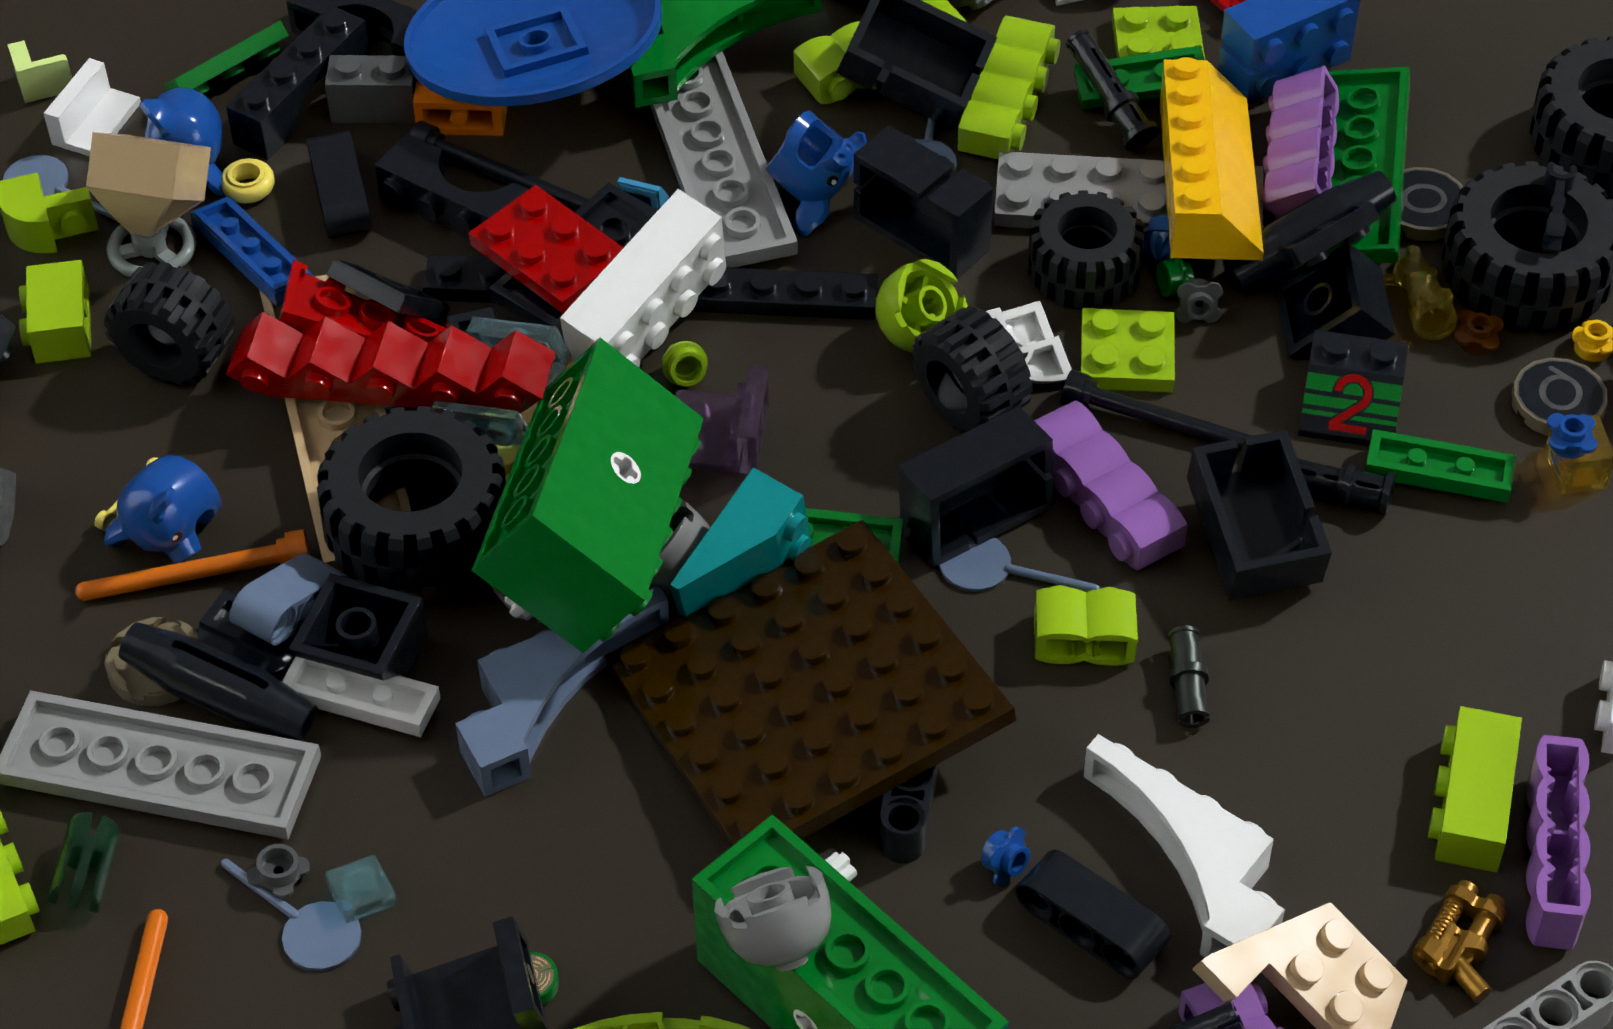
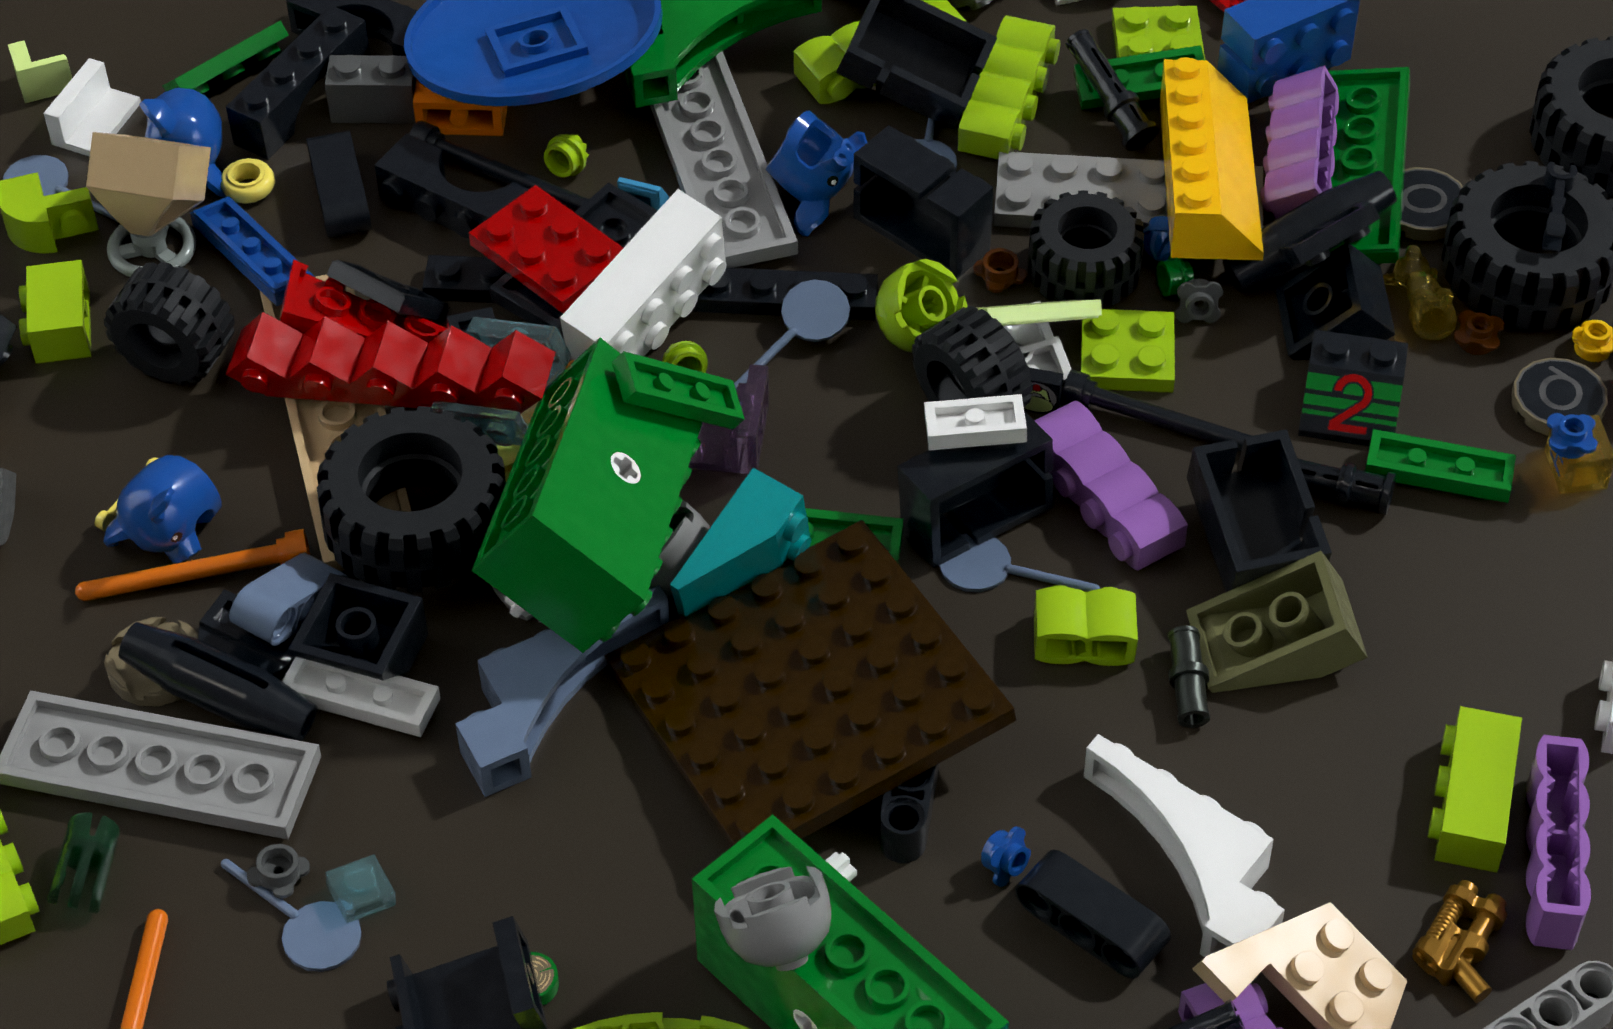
none -> lime plate [544,134,589,178]
none -> green plate [612,351,745,430]
none -> sand blue piece [734,279,850,392]
none -> white plate [924,394,1027,450]
none -> reddish brown plate [973,248,1027,293]
none -> yellowish green tile [977,299,1102,326]
none -> tile [1024,367,1063,415]
none -> olive slope [1186,551,1368,693]

